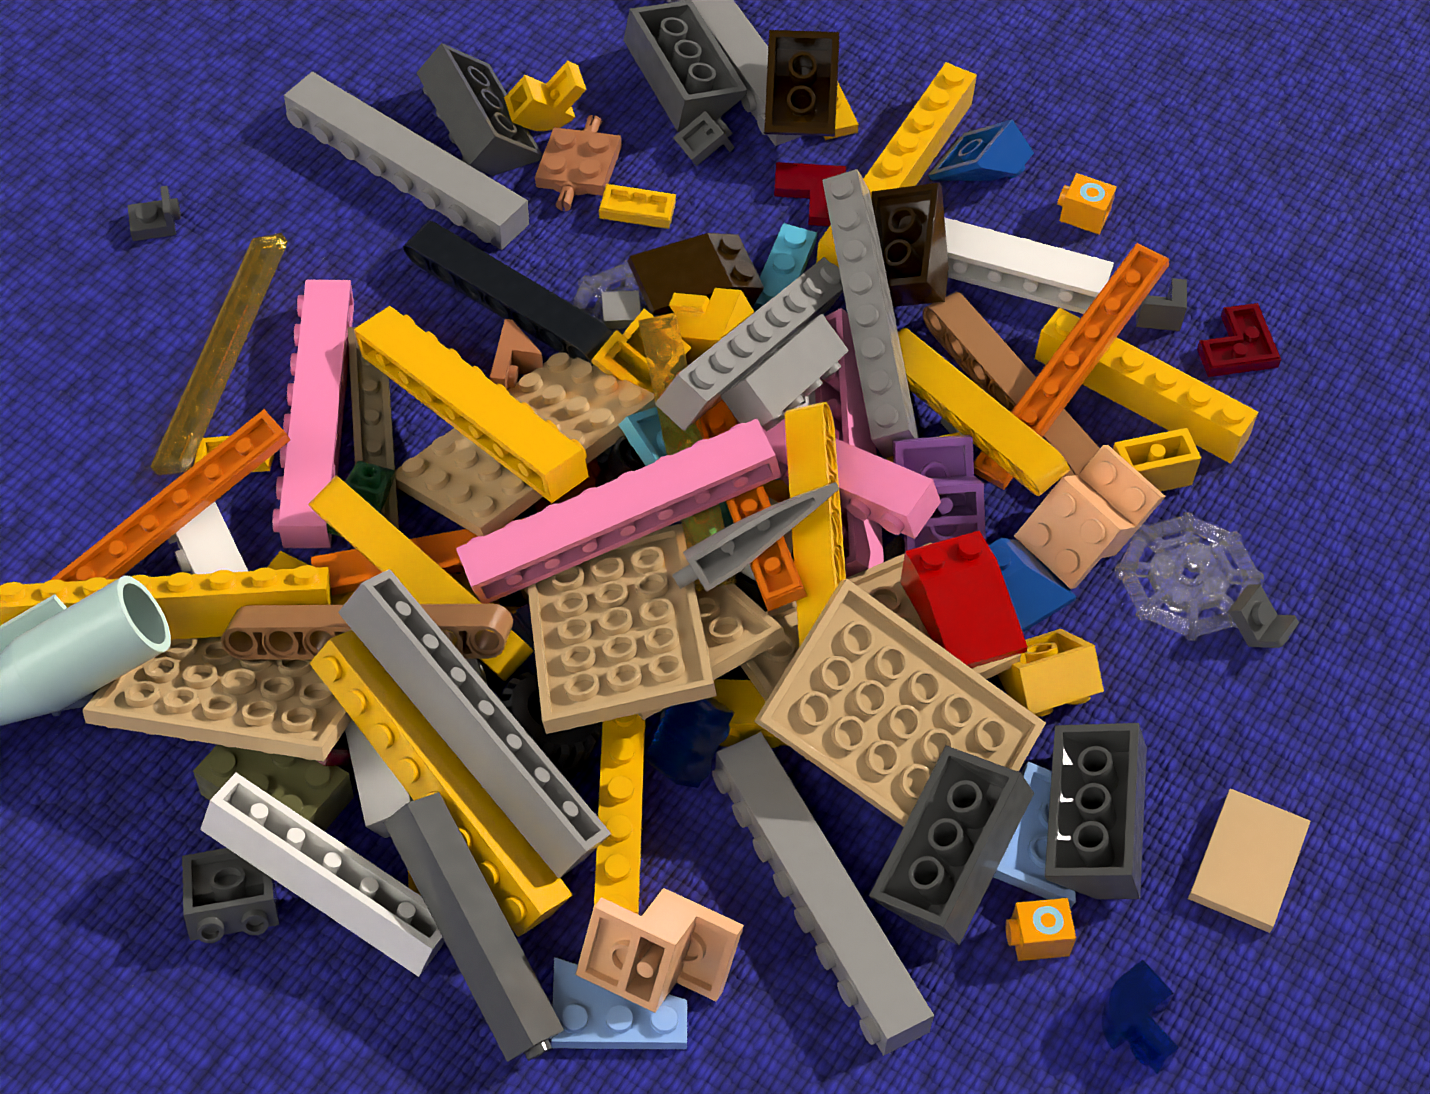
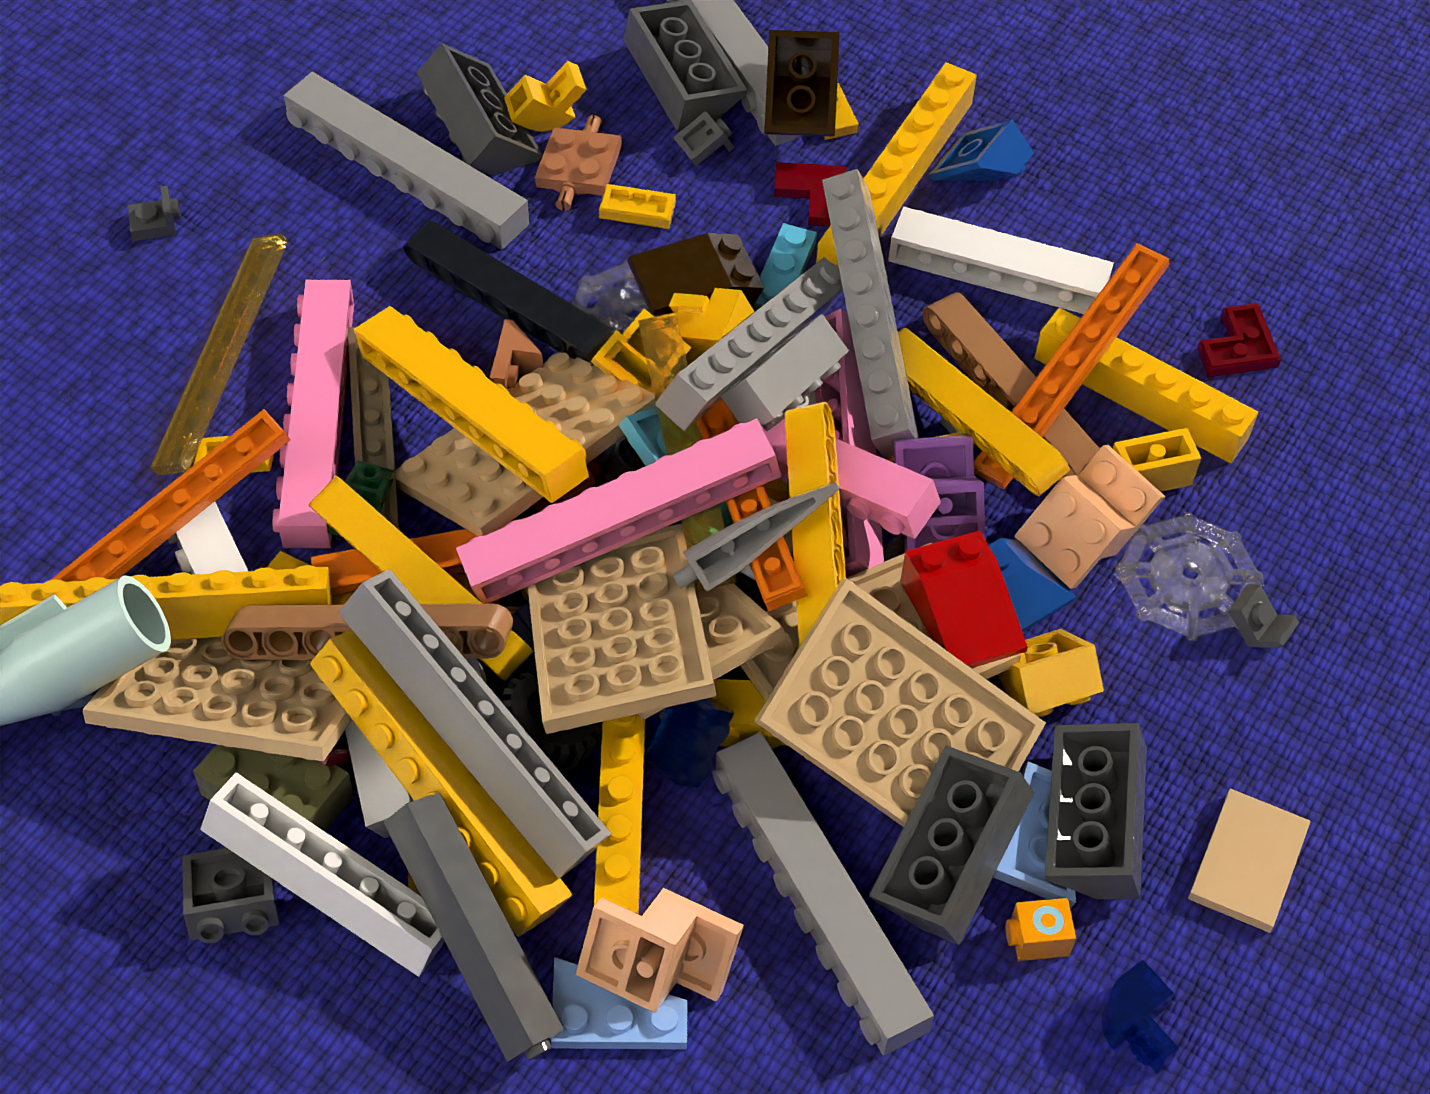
light grey tile [602,290,641,329] -> none
dark brown slope [871,182,949,307] -> none
light orange brick [1057,173,1117,235] -> none
dark grey panel [1136,278,1187,331] -> none

